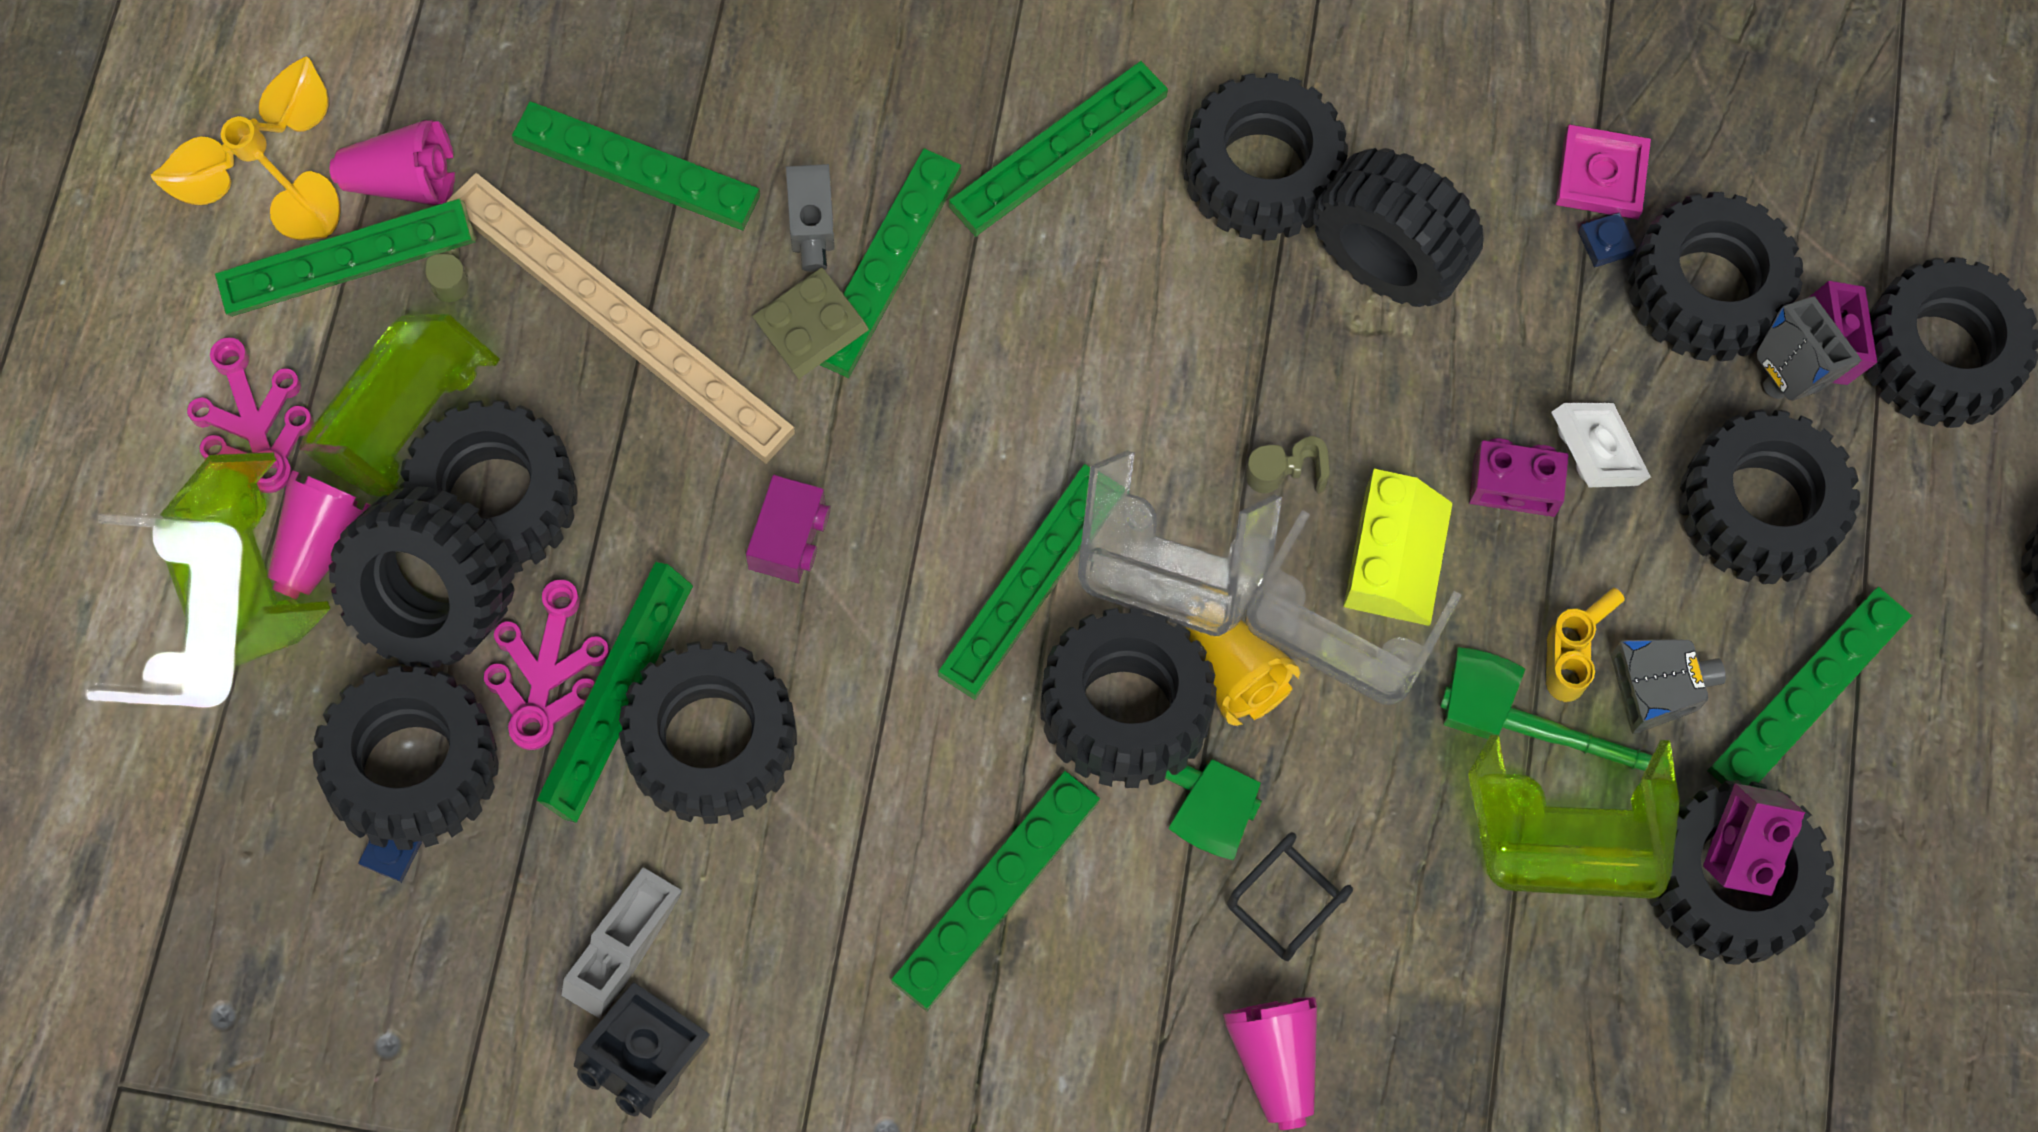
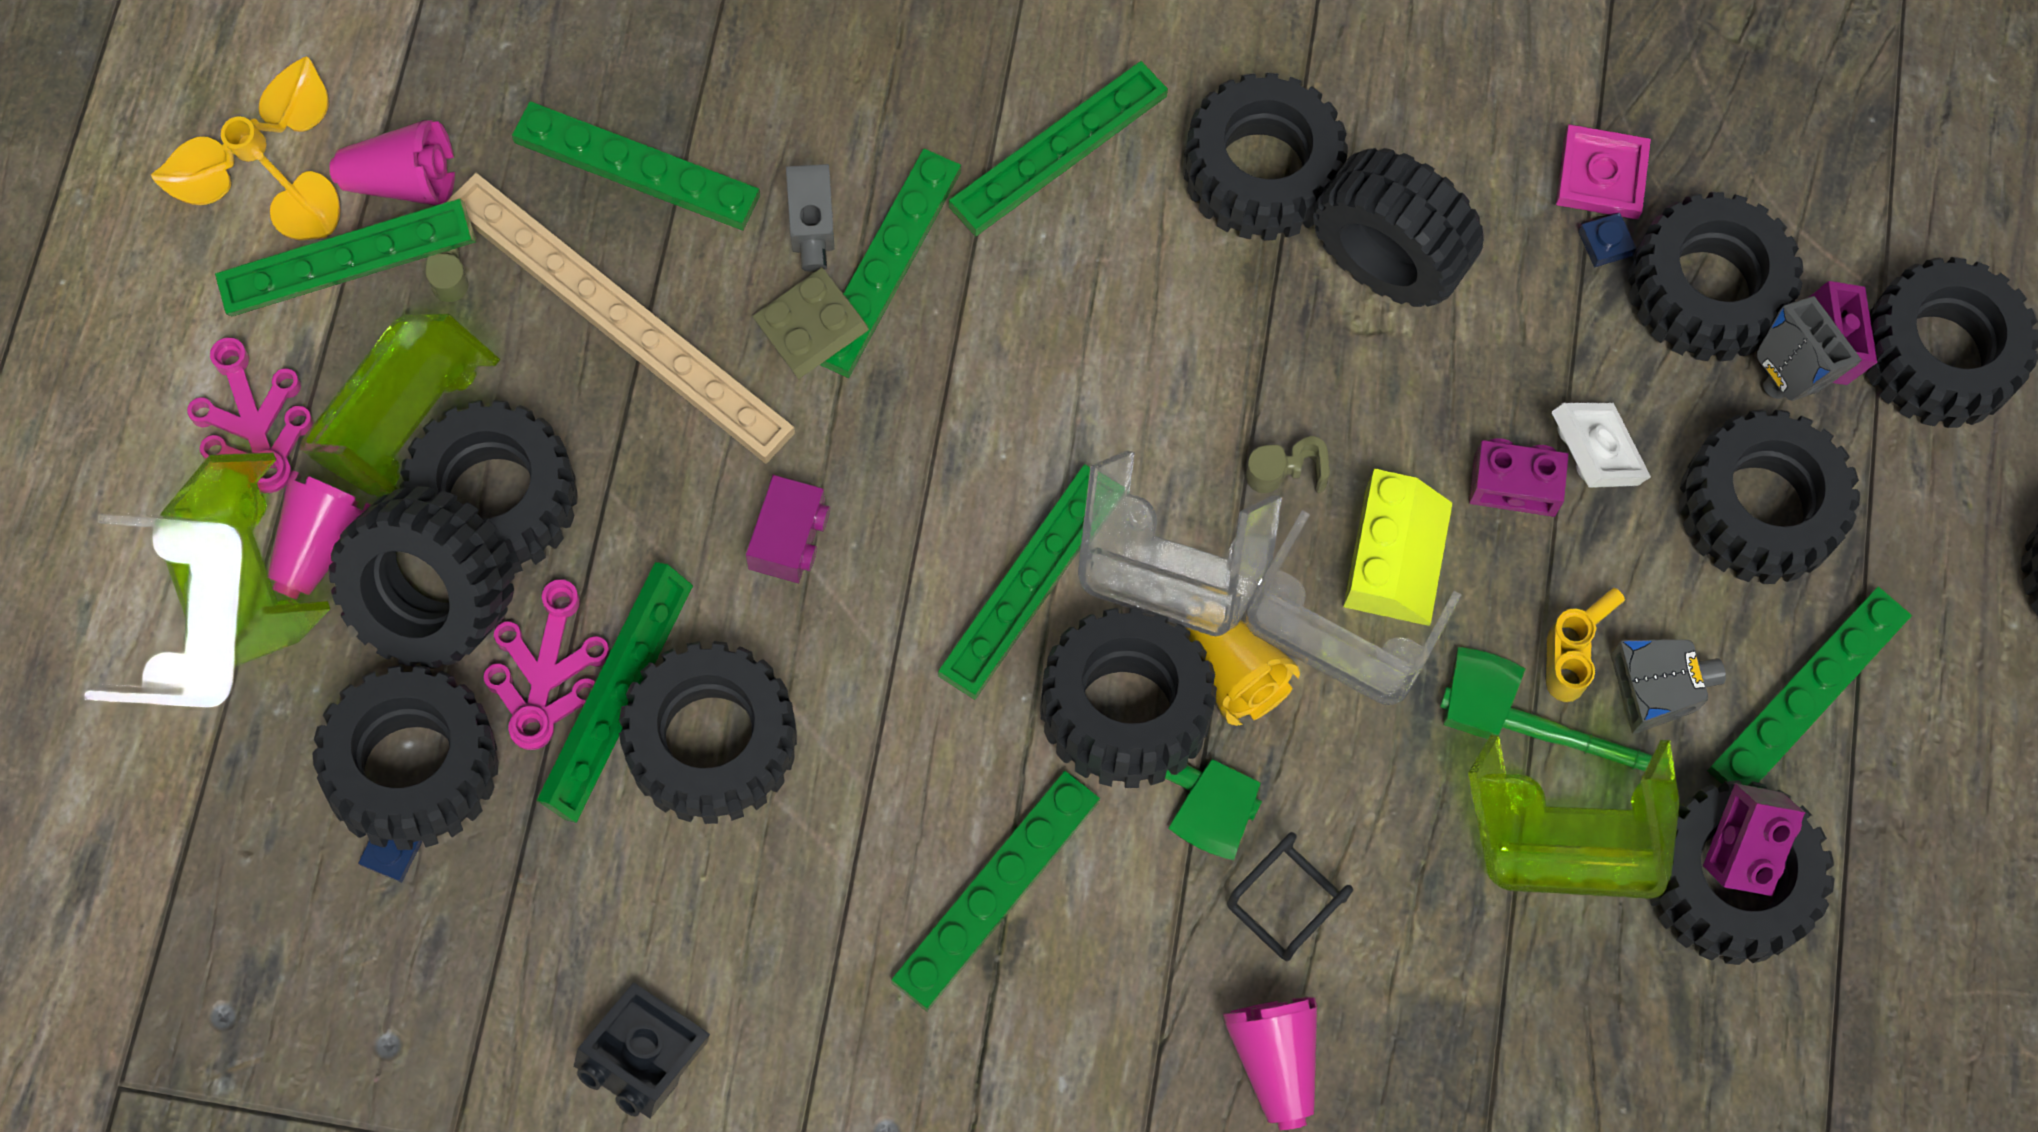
light grey slope [561,867,682,1019] -> none

